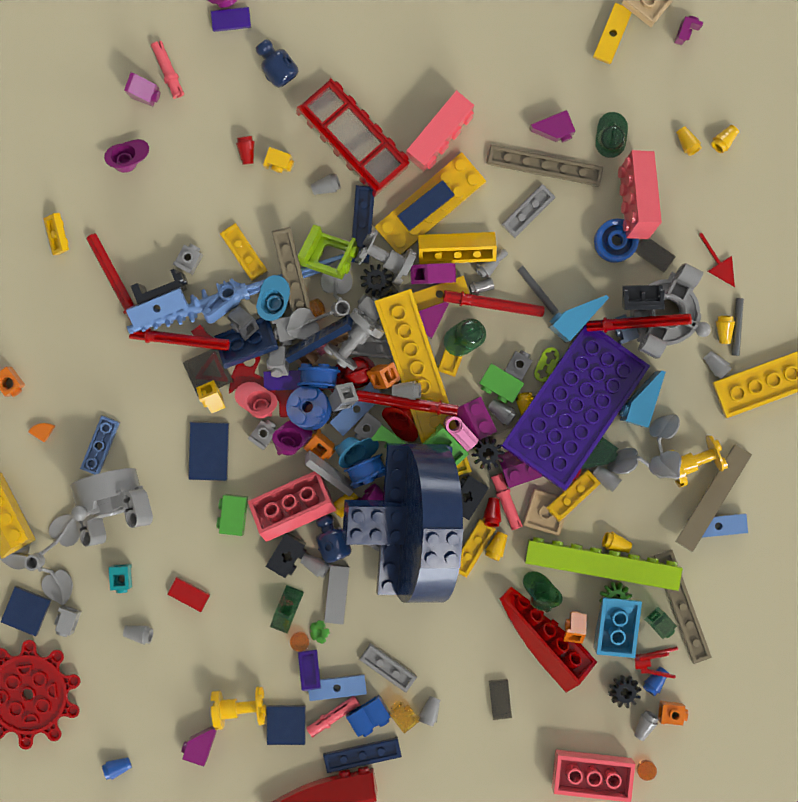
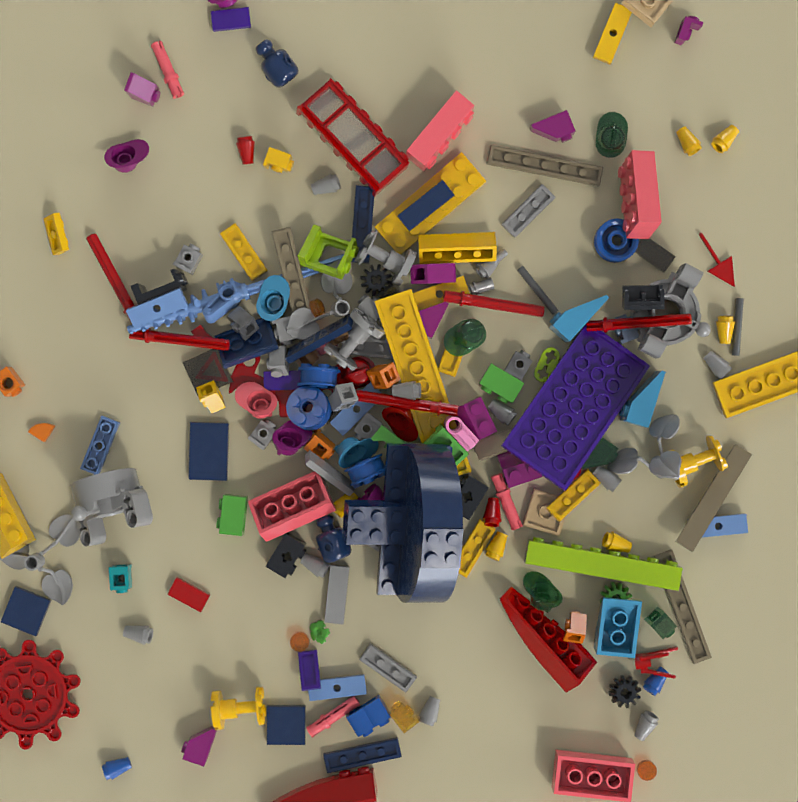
light grey brick [54,605,82,637] -> none
clear green slope [270,585,304,634] -> none
black gear [471,437,505,470] -> none
clear smoke tile [489,679,512,720] -> none
yellow cone [516,392,534,416] -> none
orange brick [658,701,688,726] -> none

